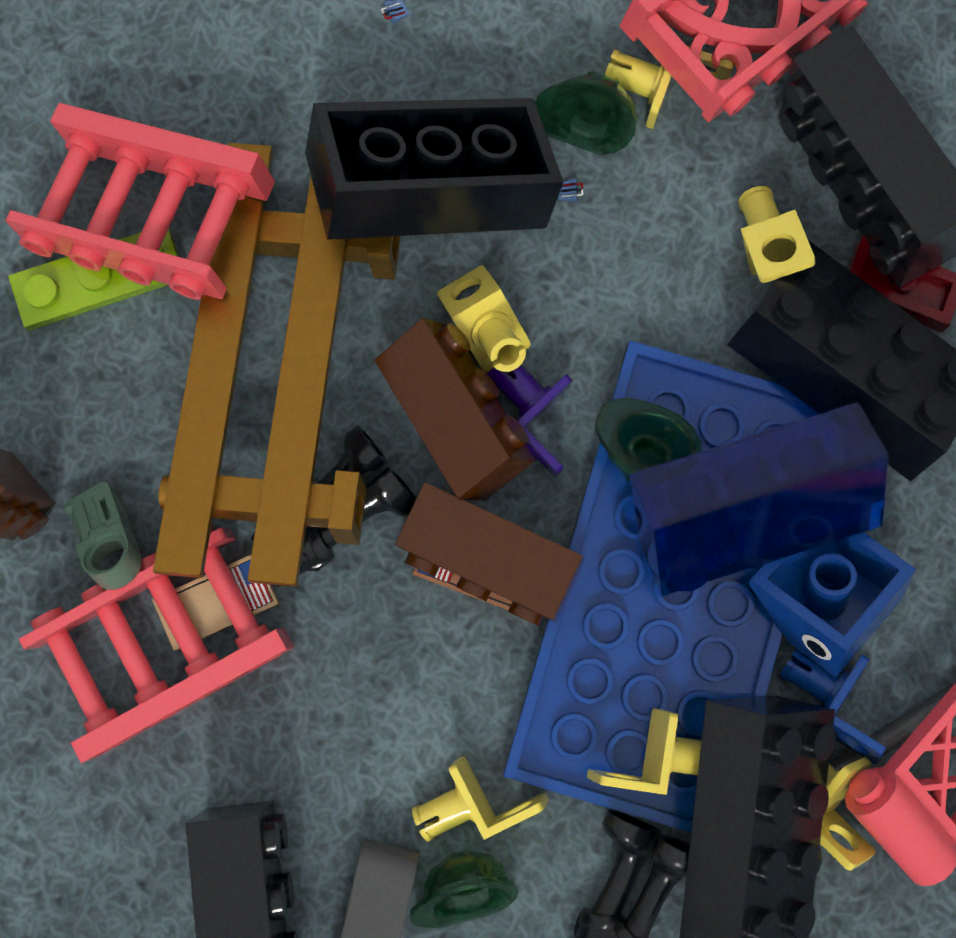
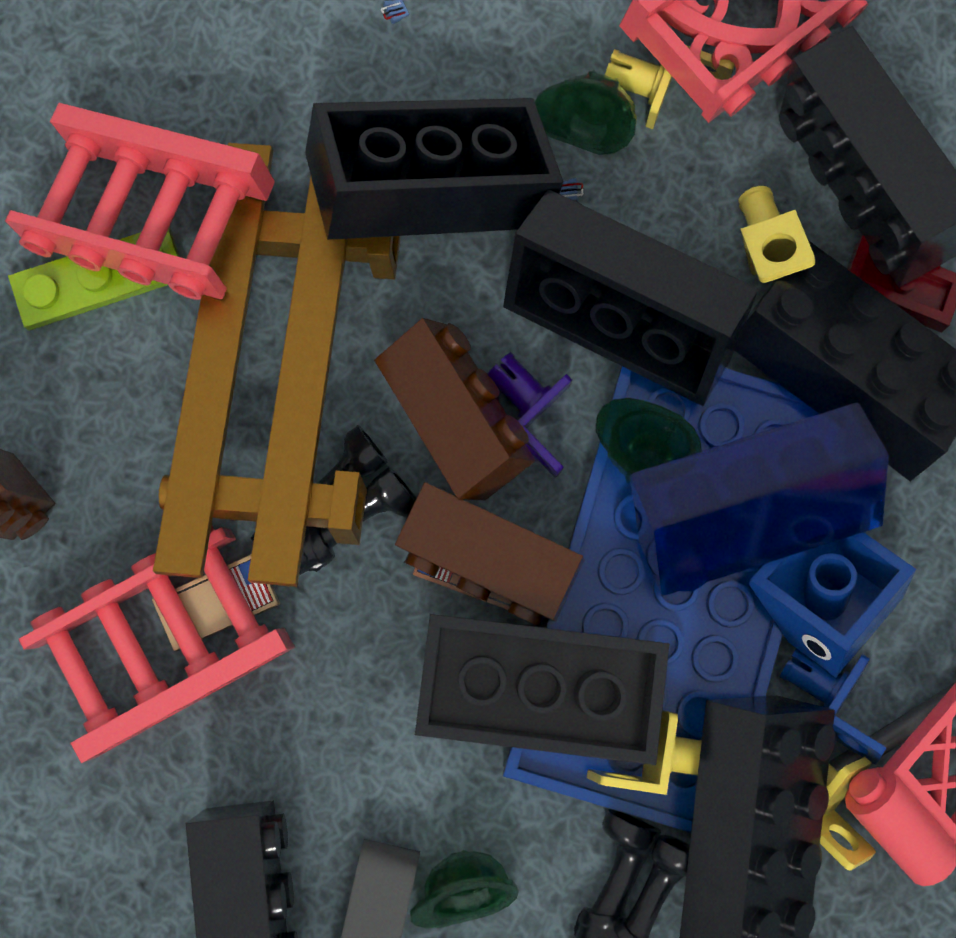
sand green piece [64,482,142,590] -> none
light yellow bracket [412,755,549,842] -> none
light yellow bracket [437,265,531,373] -> none
none -> black brick [415,614,670,765]
none -> black brick [503,189,759,406]

